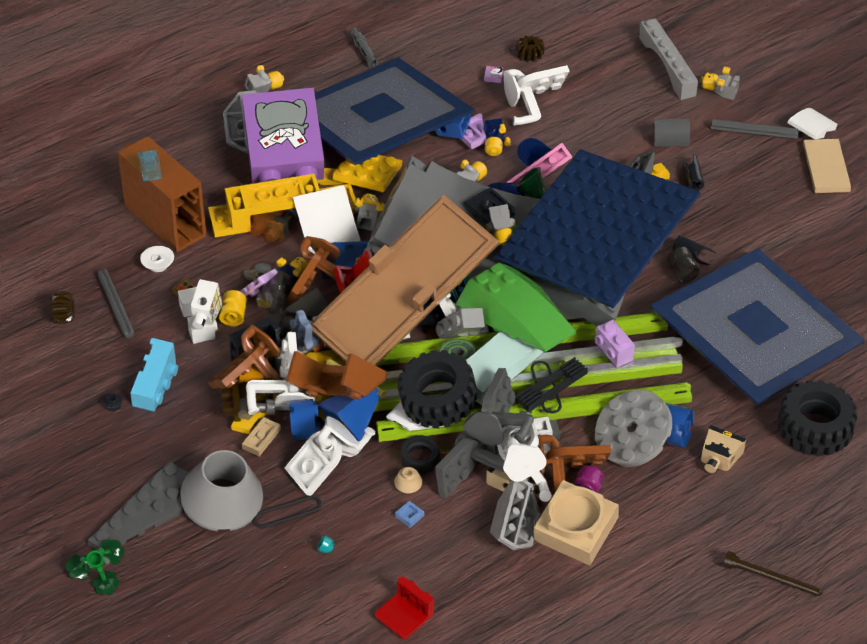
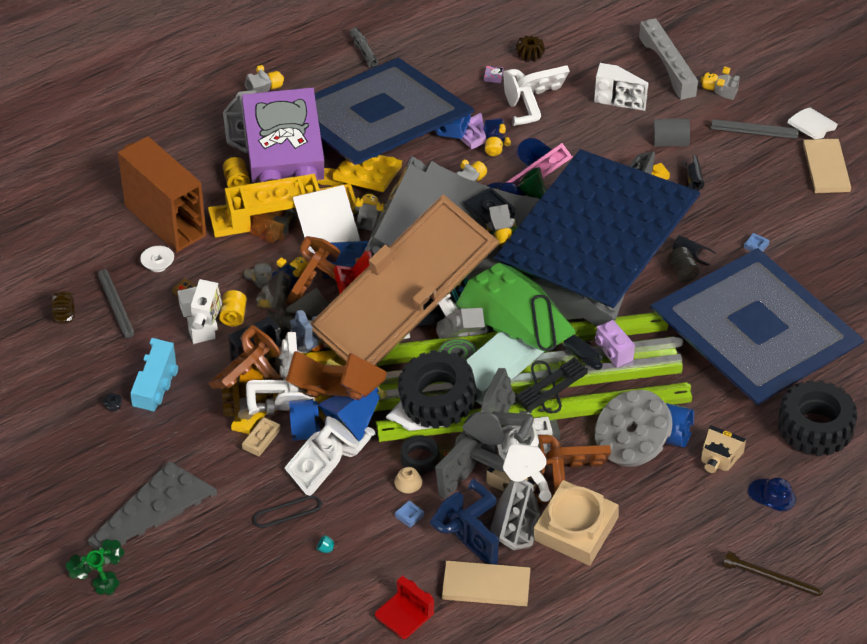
clear light blue brick [138,149,162,182] -> none
light grey cone [181,450,263,531] -> none
lavender wing [239,269,279,297] -> none
magenta head [575,466,604,493] -> none
none -> yellow wheel [223,157,250,188]
none -> dark blue plate [430,478,499,565]
none -> tan tile [442,561,530,606]
none -> black piece [531,295,557,351]
none -> black piece [563,334,603,370]
none -> white slope [594,63,648,111]
none -> medium blue tile [744,233,770,252]
none -> clear blue piece [748,478,796,511]

